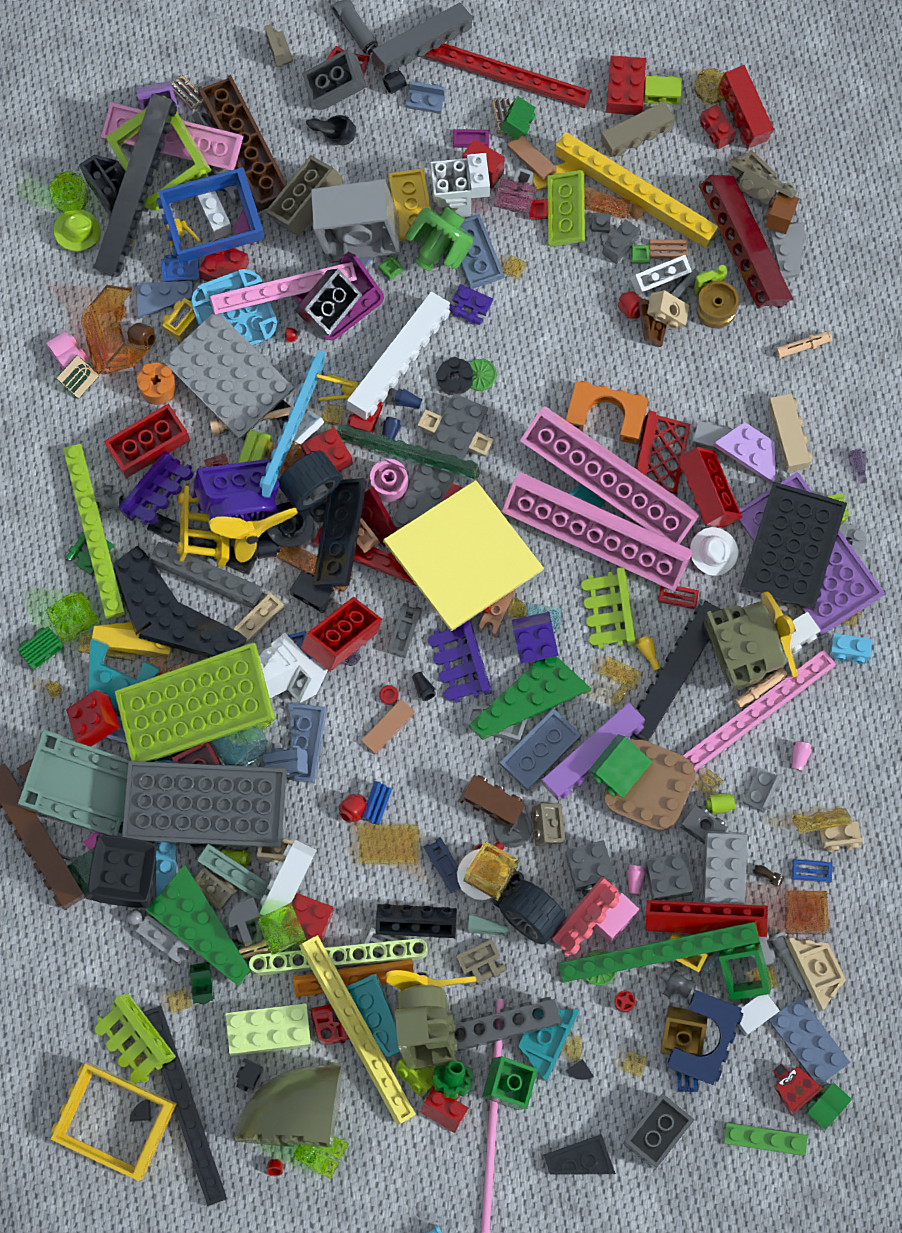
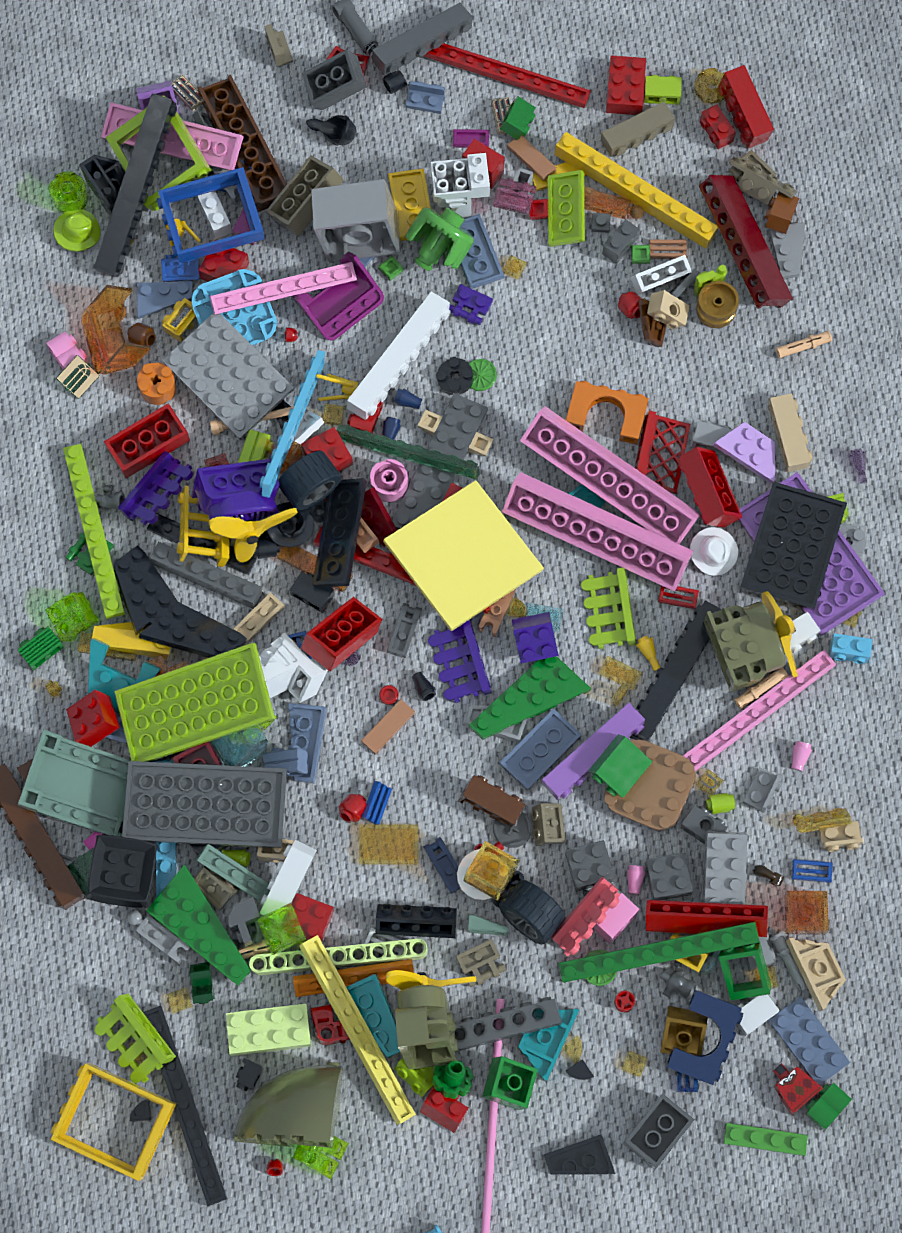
black brick [295,268,362,336] -> none

